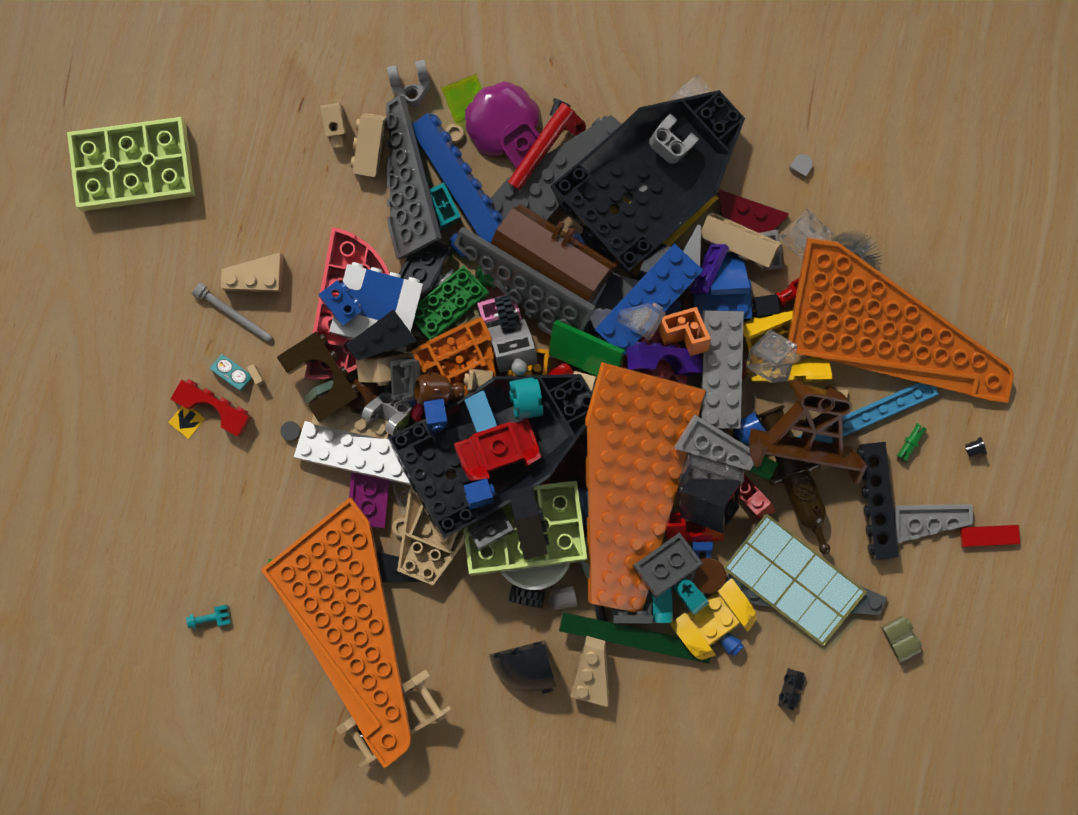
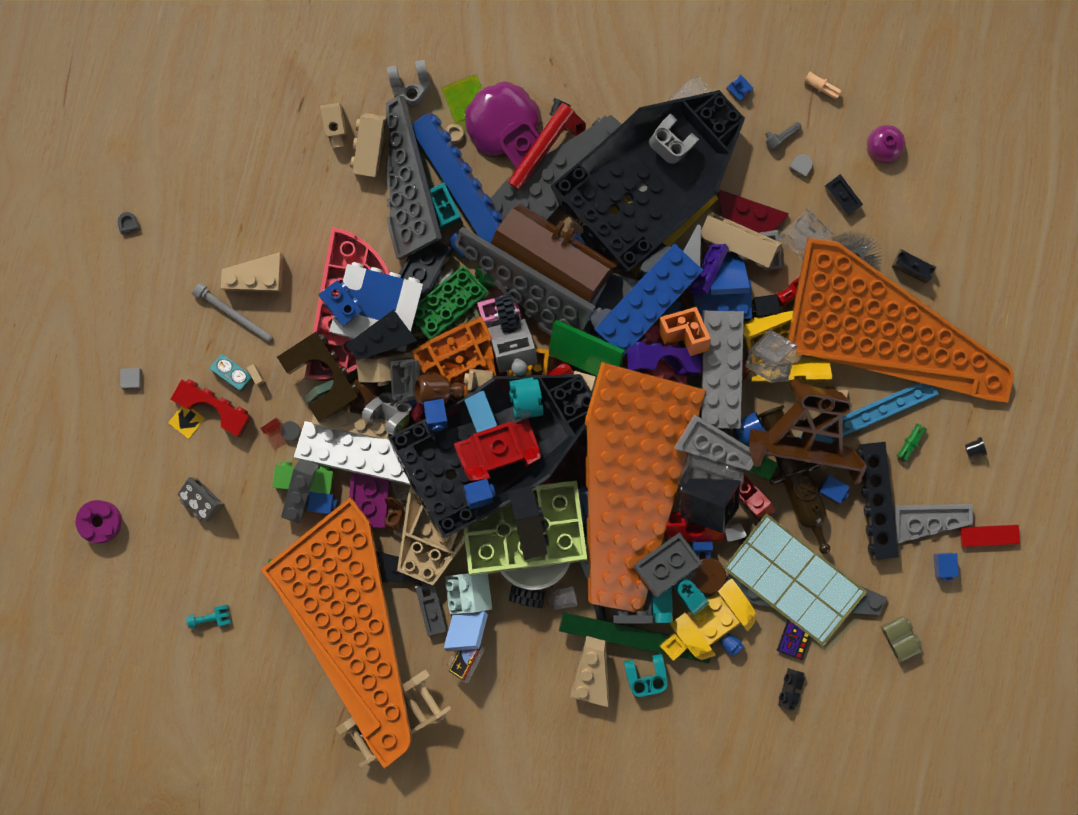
yellowish green brick [67,117,195,211] -> none
dark grey wing [469,508,514,551] -> none
black brick [489,640,556,694] -> none
clear slope [615,303,666,340] -> none
none -> magenta wheel [75,500,122,543]
none -> dark grey tile [118,212,140,234]
none -> light grey tile [120,368,141,388]
none -> dark grey slope [177,477,225,521]
none -> clear red tile [260,417,282,435]
none -> bright green brick [272,461,335,494]
none -> dark grey arch [281,459,318,524]
none -> blue brick [307,492,337,514]
none -> reddish brown hair [384,497,405,530]
none -> dark grey plate [415,582,447,636]
none -> light blue tile [444,611,488,651]
none -> light aqua slope [445,573,492,614]
none -> slope [447,643,487,684]
none -> teal piece [624,654,667,697]
none -> yellow tile [659,633,687,661]
none -> white slope [724,523,746,542]
none -> blue tile [726,74,753,102]
none -> dark grey piece [765,122,801,150]
none -> piece [777,619,811,660]
none -> light nougat axle [804,71,841,99]
none -> blue brick [818,475,850,504]
none -> black plate [824,174,863,216]
none -> magenta cylinder [866,125,906,164]
none -> black hinge [892,249,936,284]
none -> blue brick [934,553,959,581]

